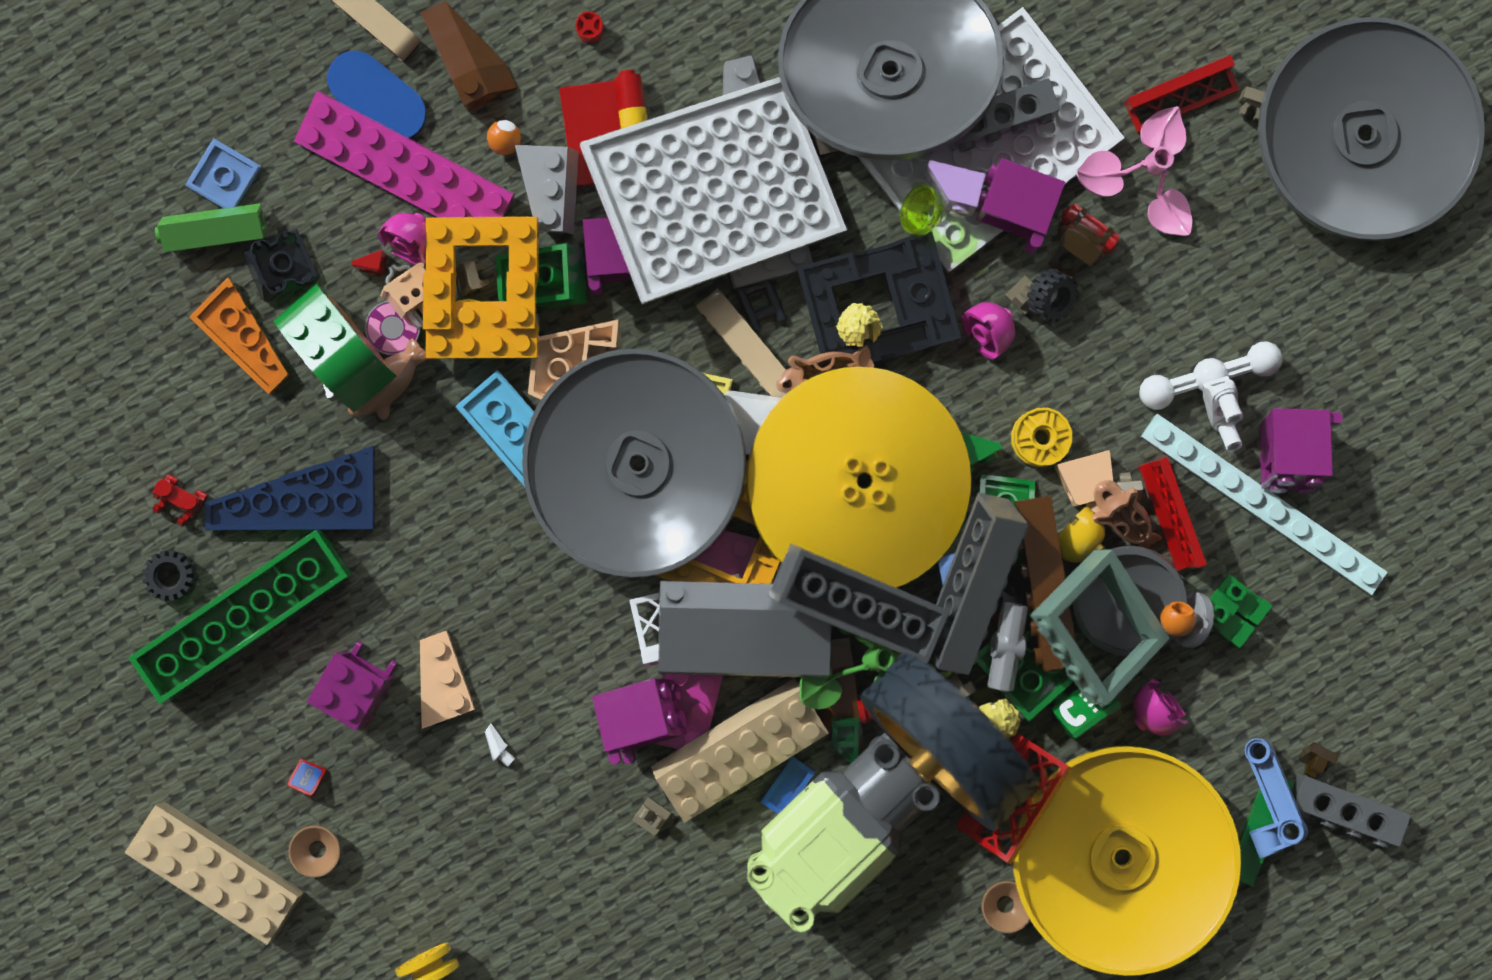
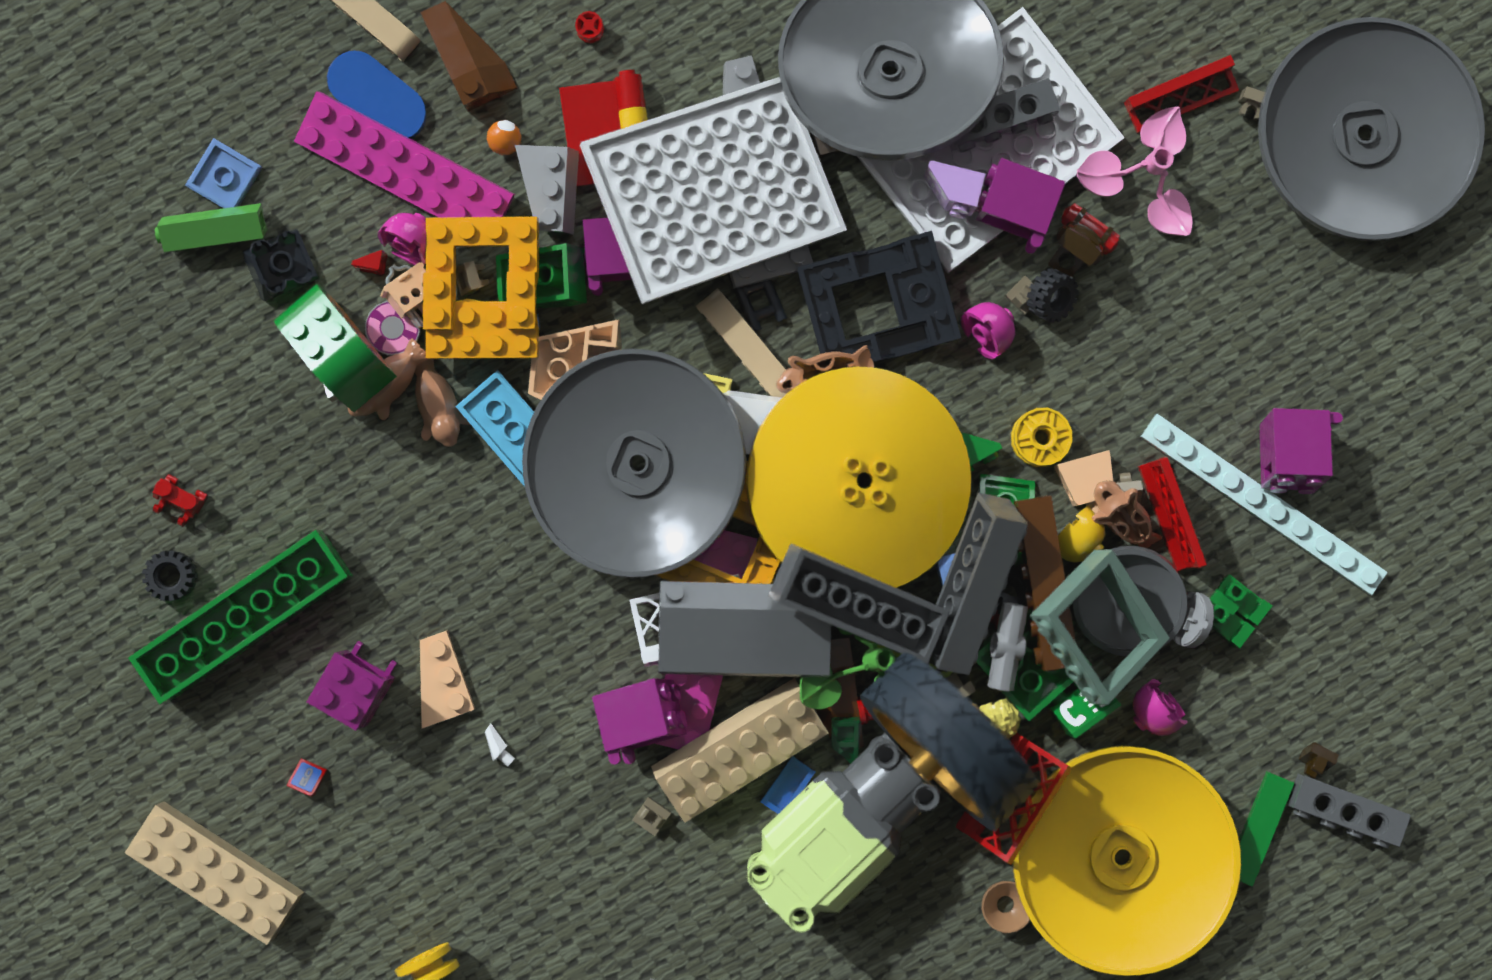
orange wing [189,277,290,395] -> none
dark blue wing [205,446,375,530] -> none
medium nougat piece [289,825,341,877] -> none
light yellow piece [837,303,883,347] -> none
clear neon green piece [900,184,944,236] -> none
white connector [1139,341,1283,452] -> none
orange piece [1160,601,1197,637] -> none
medium blue piece [1245,738,1308,859] -> none
none -> nougat animal [414,359,470,447]

